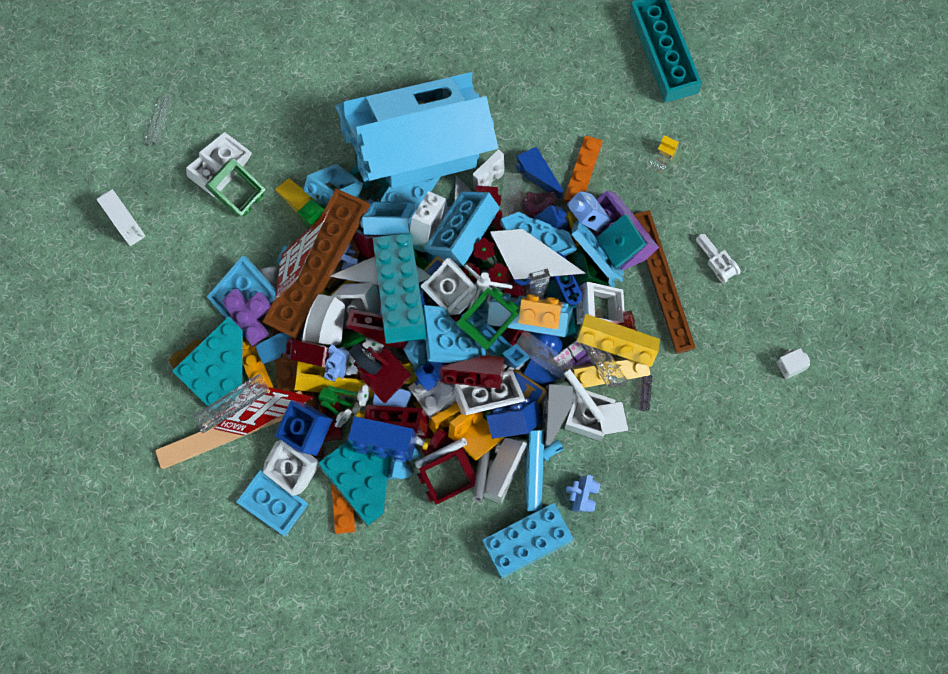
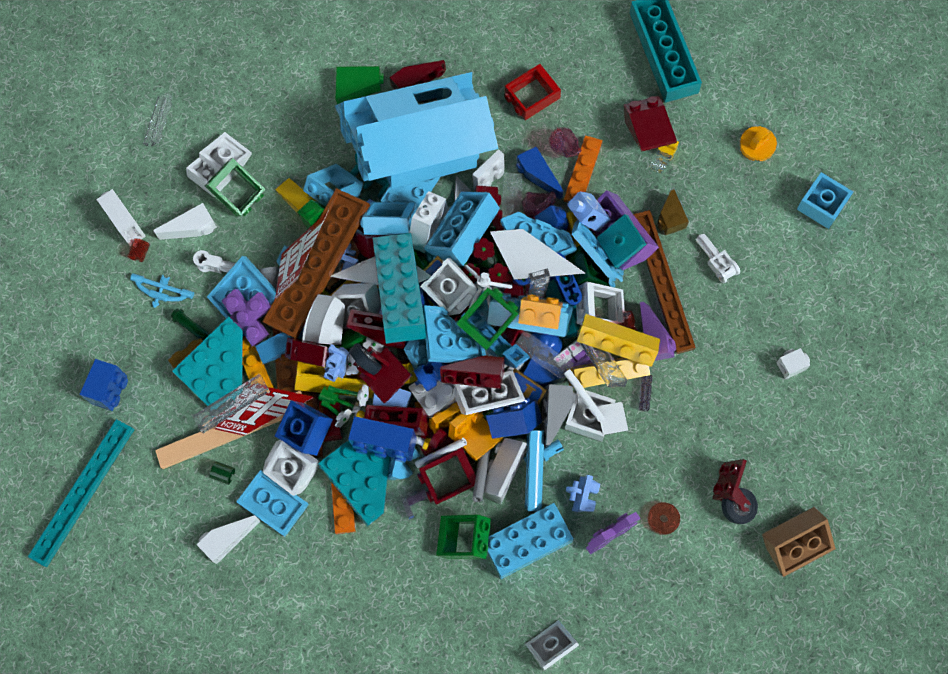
none -> teal plate [28,419,135,567]
none -> blue brick [79,359,128,411]
none -> clear red beam [127,238,150,263]
none -> medium azure piece [130,273,194,308]
none -> white slope [153,203,217,240]
none -> dark green axle [171,308,210,341]
none -> white connector [193,250,236,273]
none -> white slope [197,515,260,564]
none -> dark green beam [209,461,235,485]
none -> green slope [335,66,384,105]
none -> dark red slope [390,60,446,90]
none -> clear purple tile [400,488,428,520]
none -> green window [436,514,491,559]
none -> red window [504,64,561,120]
none -> white slope [525,620,579,671]
none -> clear pink hair [549,127,581,158]
none -> medium lavender plate [586,512,641,554]
none -> dark red slope [624,96,677,152]
none -> medium lavender slope [640,301,676,361]
none -> clear red piece [647,502,680,535]
none -> pearl gold slope [657,189,689,235]
none -> dark red plate [712,459,758,524]
none -> light orange tile [740,126,777,162]
none -> medium nougat slope [762,507,836,577]
none -> medium azure brick [797,172,853,229]

